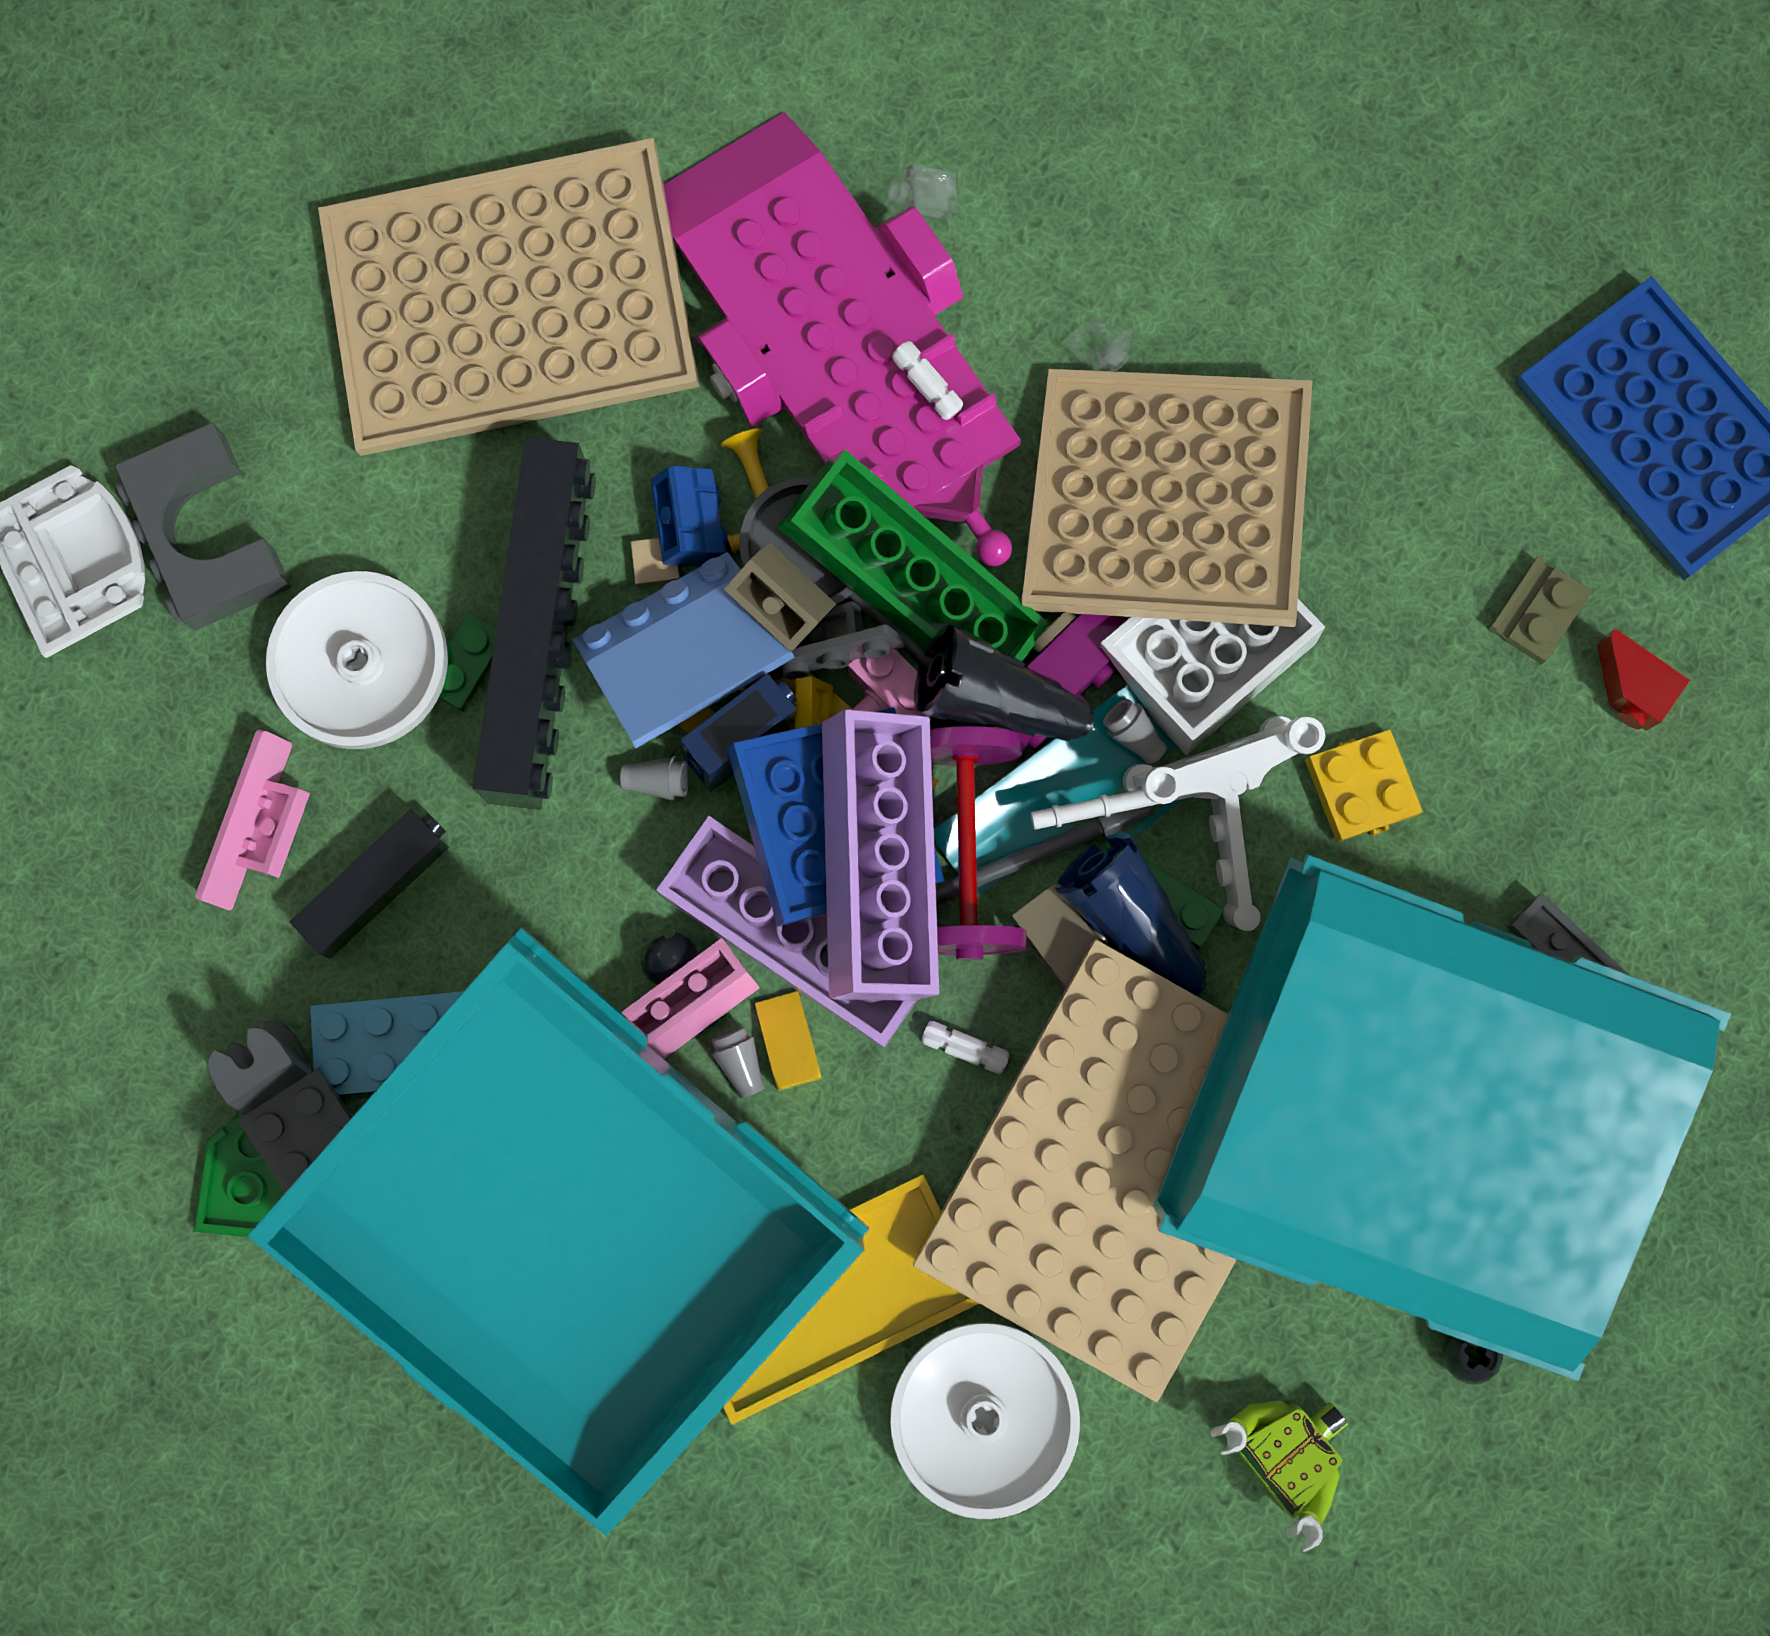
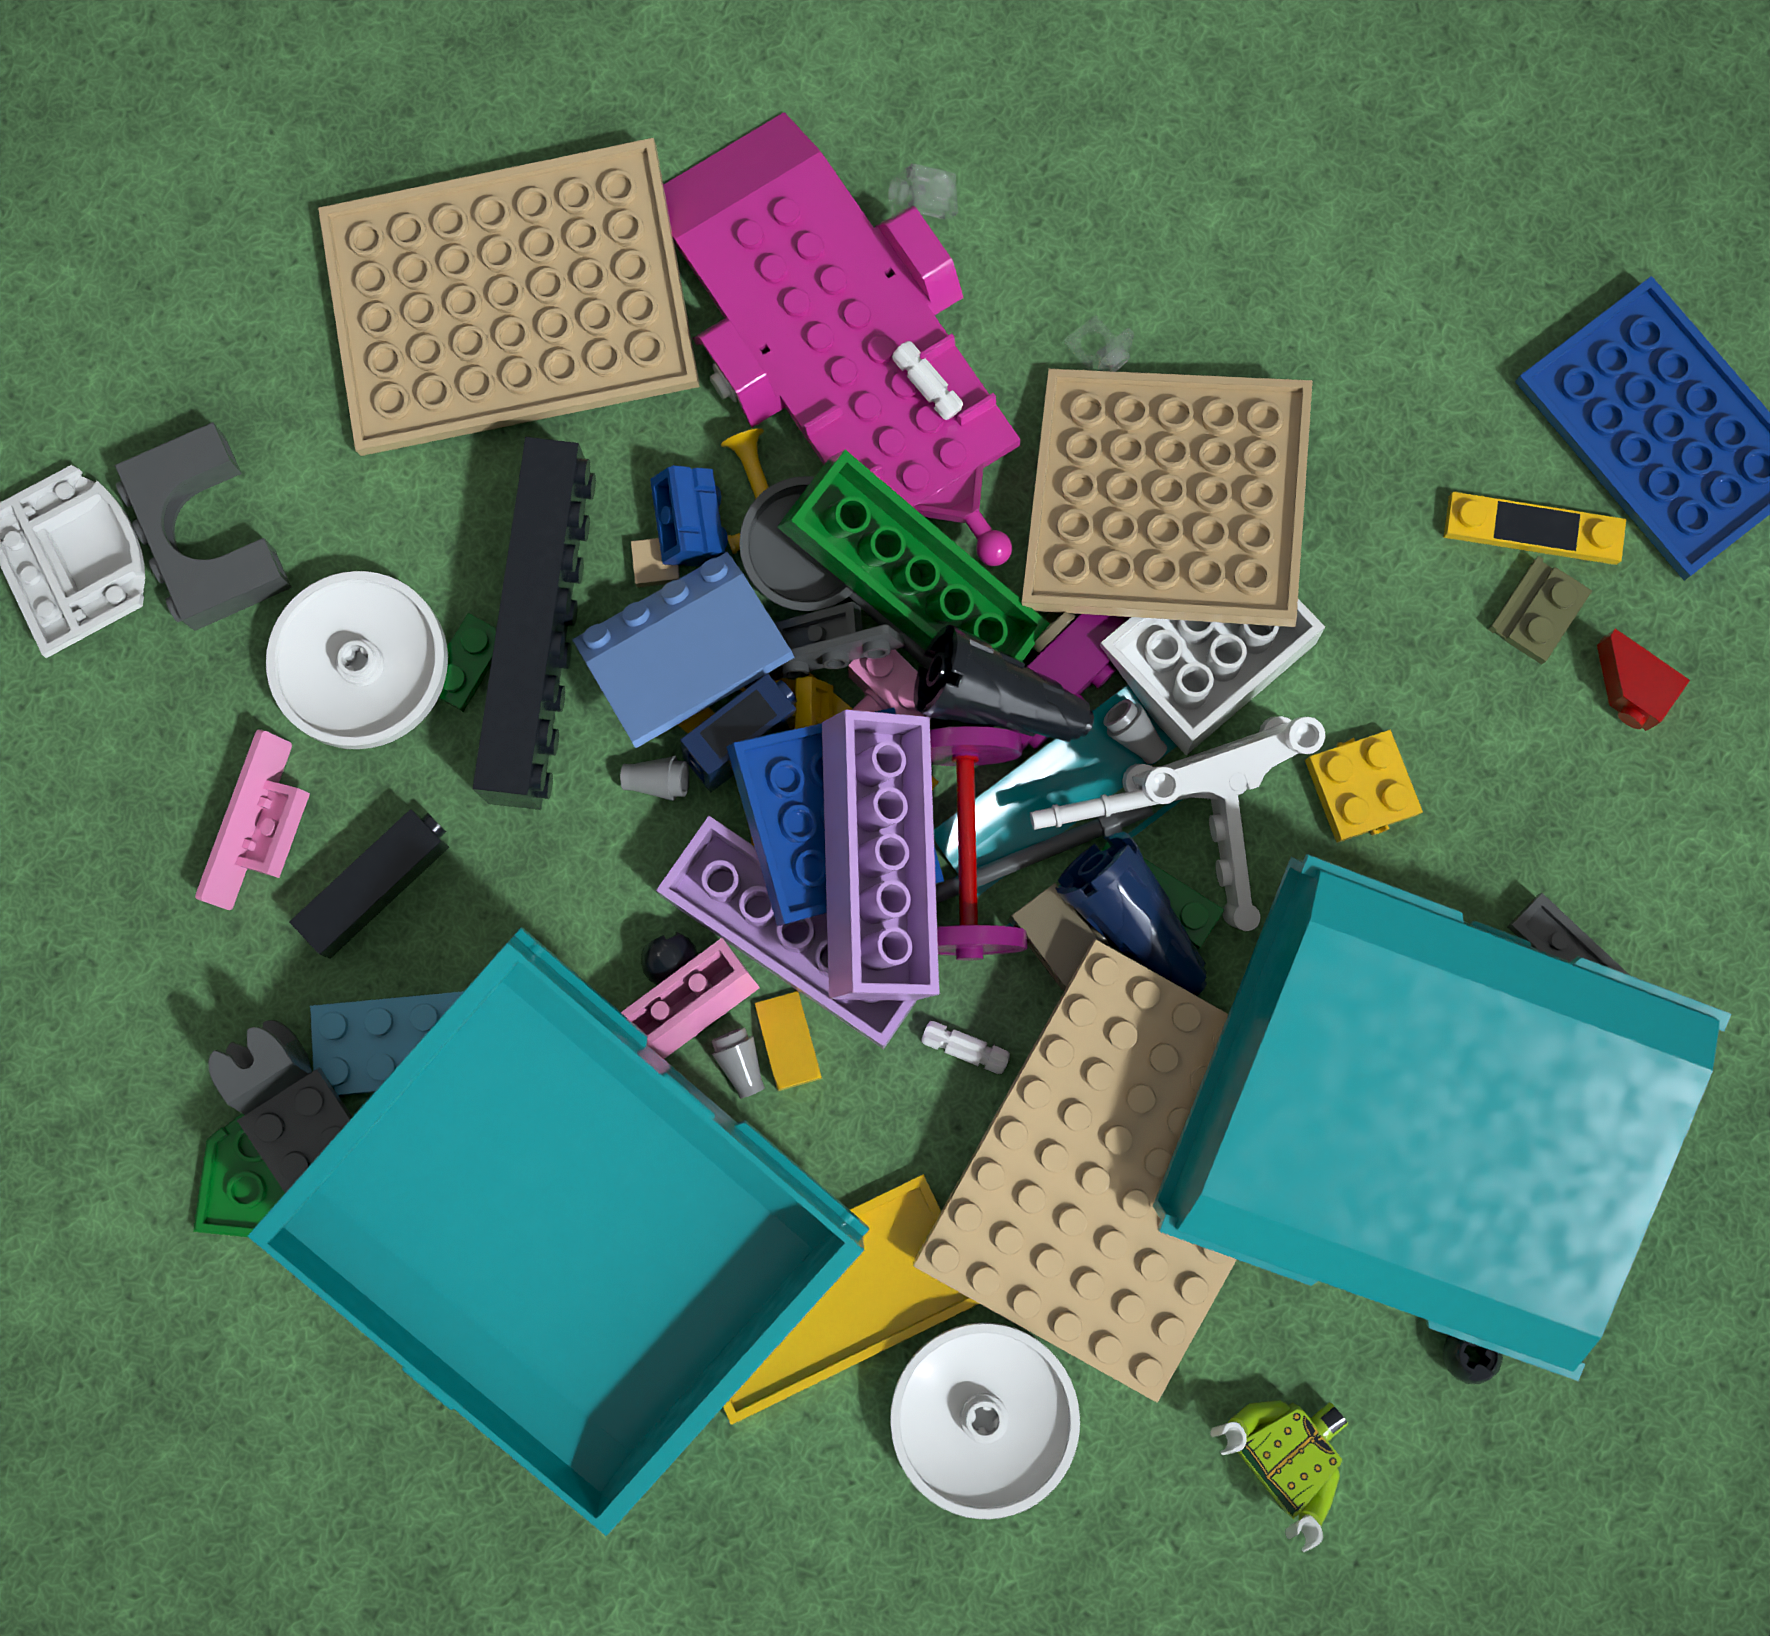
dark tan brick [724,542,836,652] -> none
none -> yellow plate [1444,492,1626,565]

